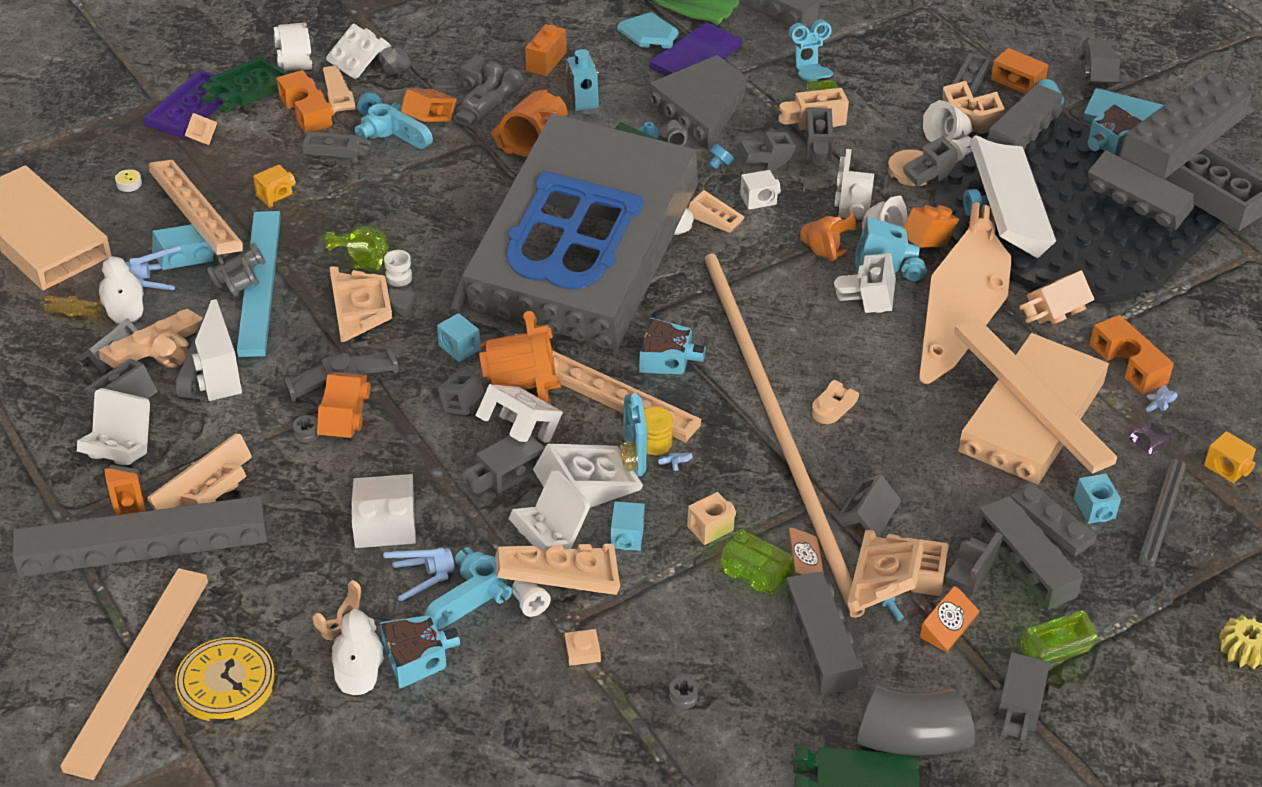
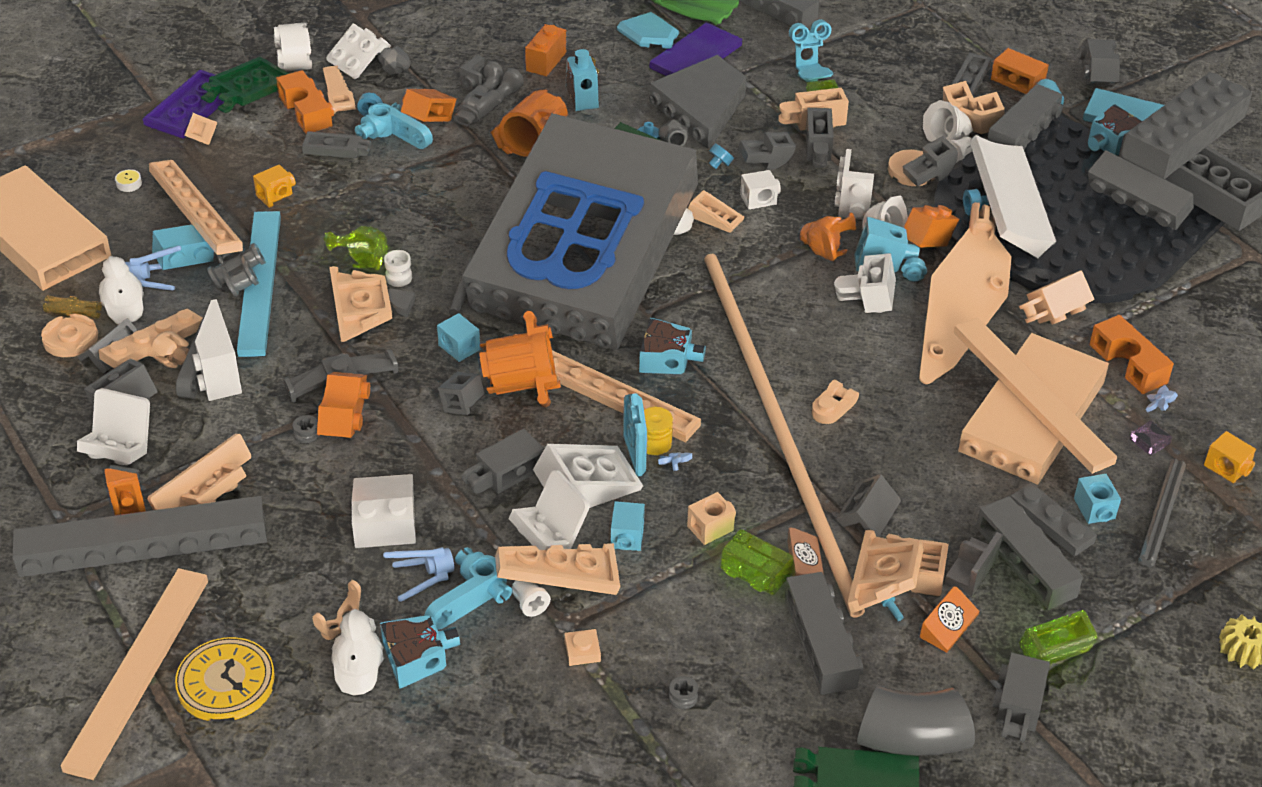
white panel [476,384,563,443] -> none
clear yellow tile [620,441,638,471] -> none
none -> light nougat tile [41,314,98,357]

